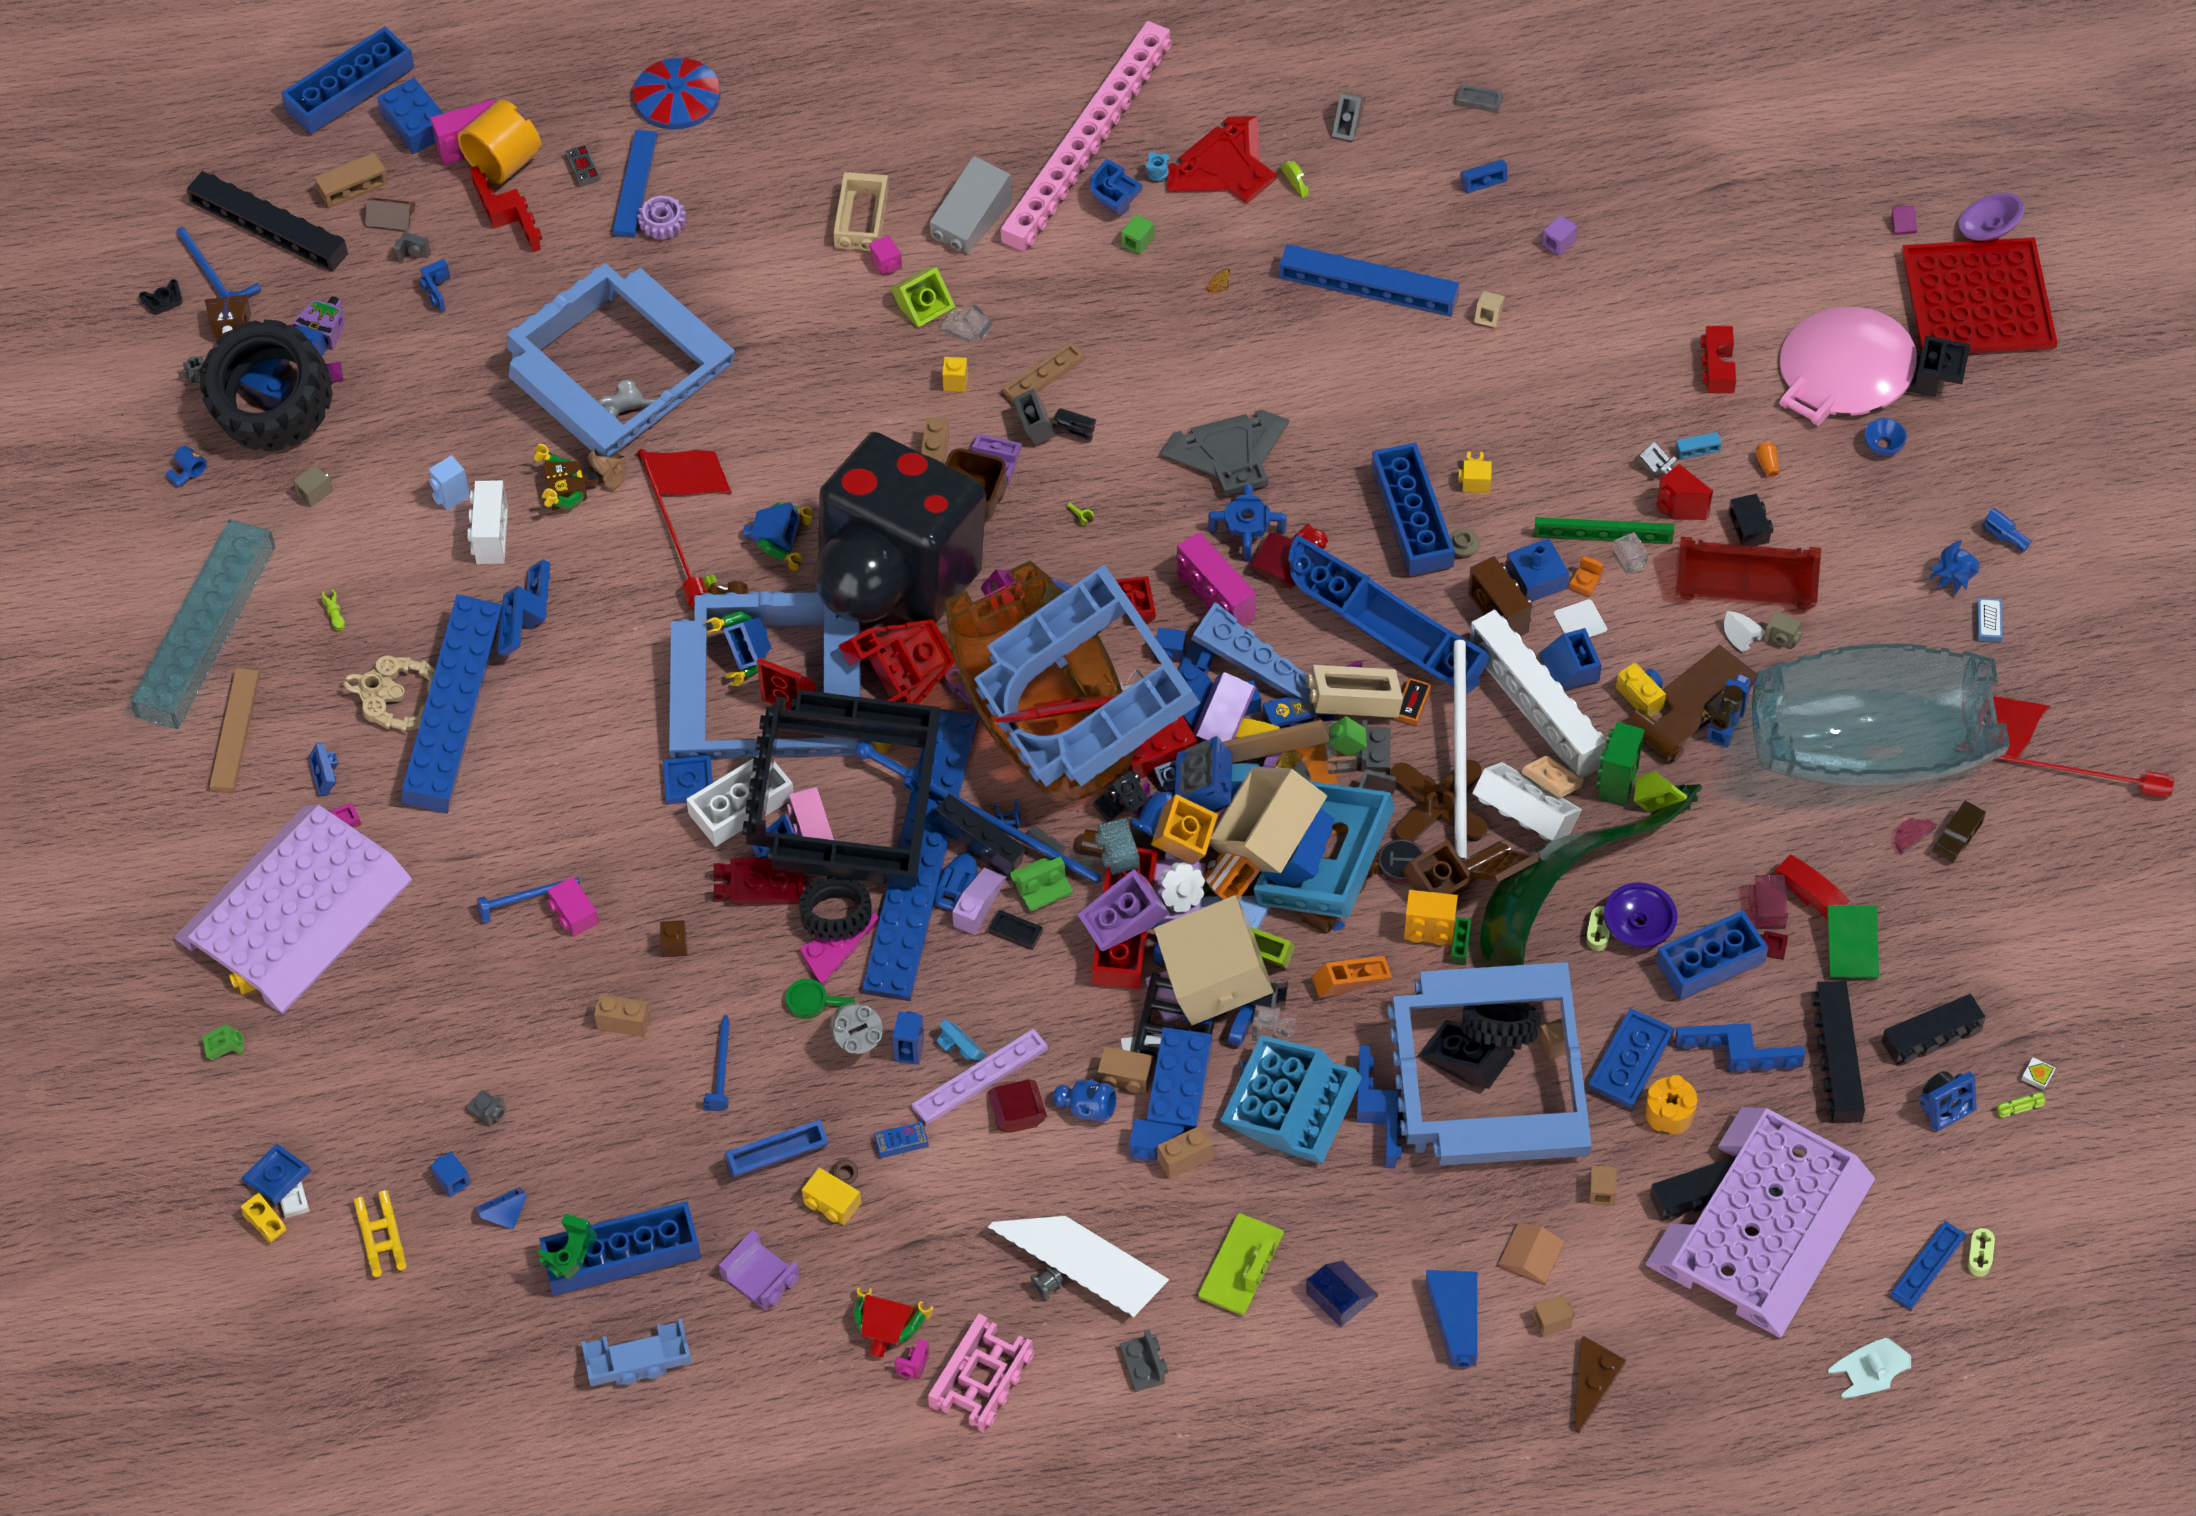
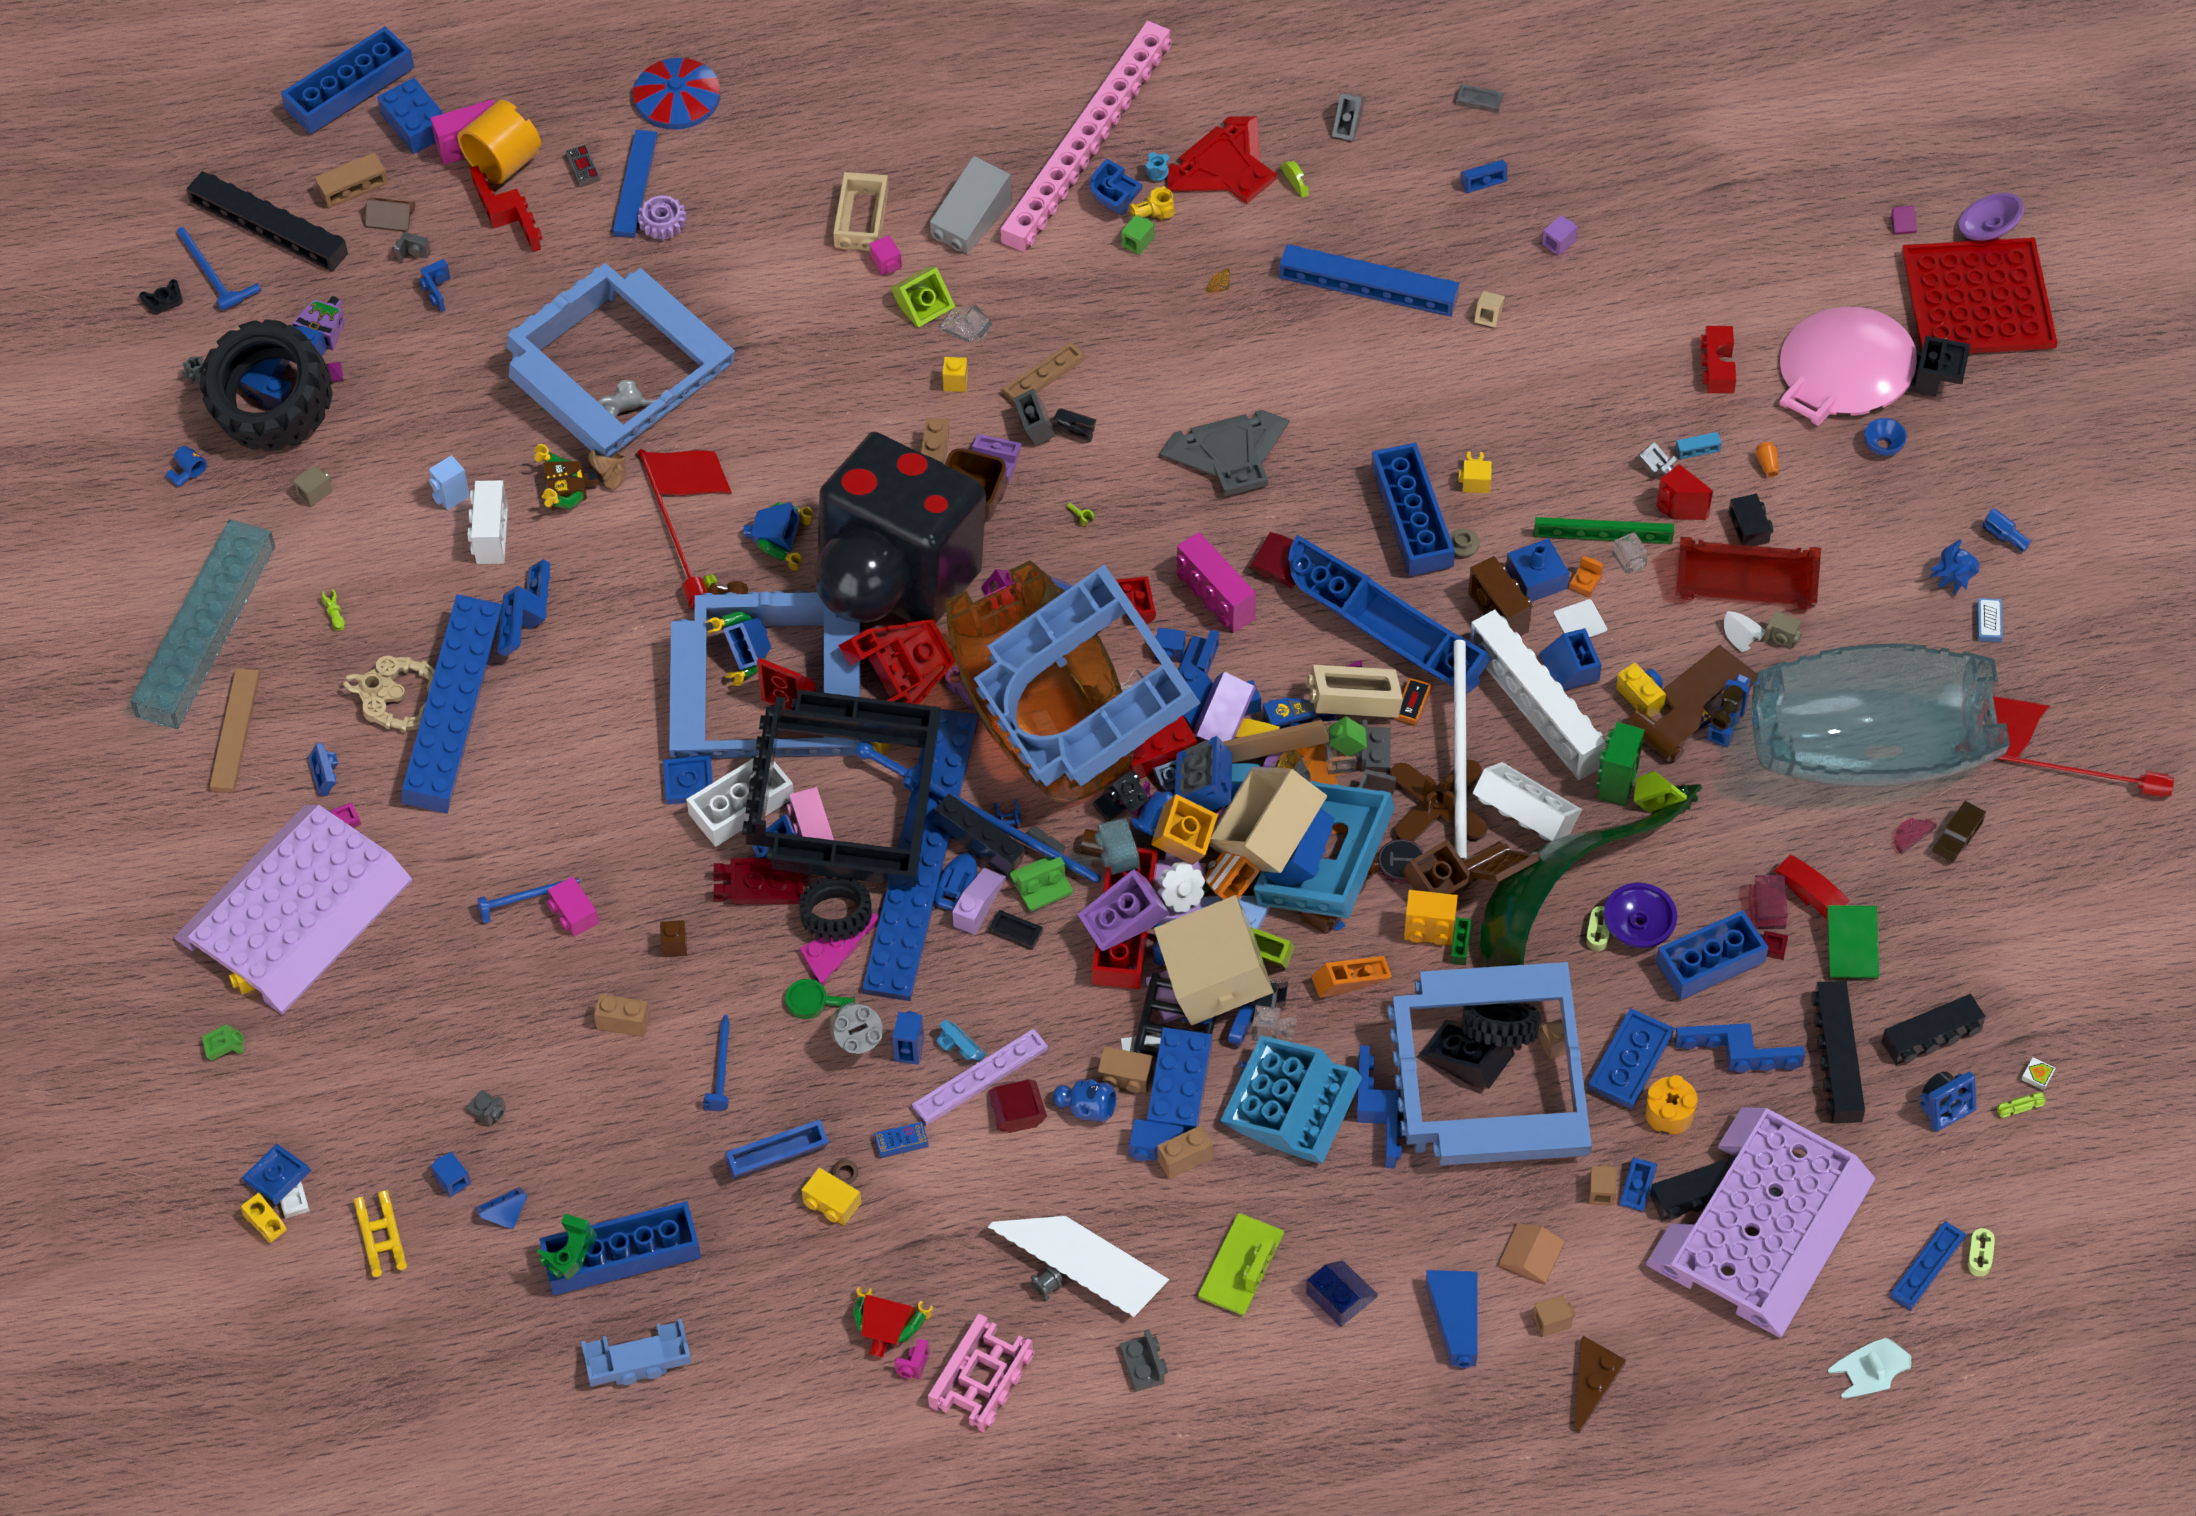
reddish brown torso [205,295,251,338] -> none
medium lavender panel [719,1230,800,1311] -> none
red plate [995,695,1118,723] -> none
medium blue wing [1191,602,1310,700] -> none
blue plate [1208,484,1287,562] -> none
red animal [1294,523,1328,549] -> none
light nougat tile [1521,756,1584,799] -> none
none -> yellow connector [1129,186,1175,220]
none -> blue slope [1619,1157,1657,1212]

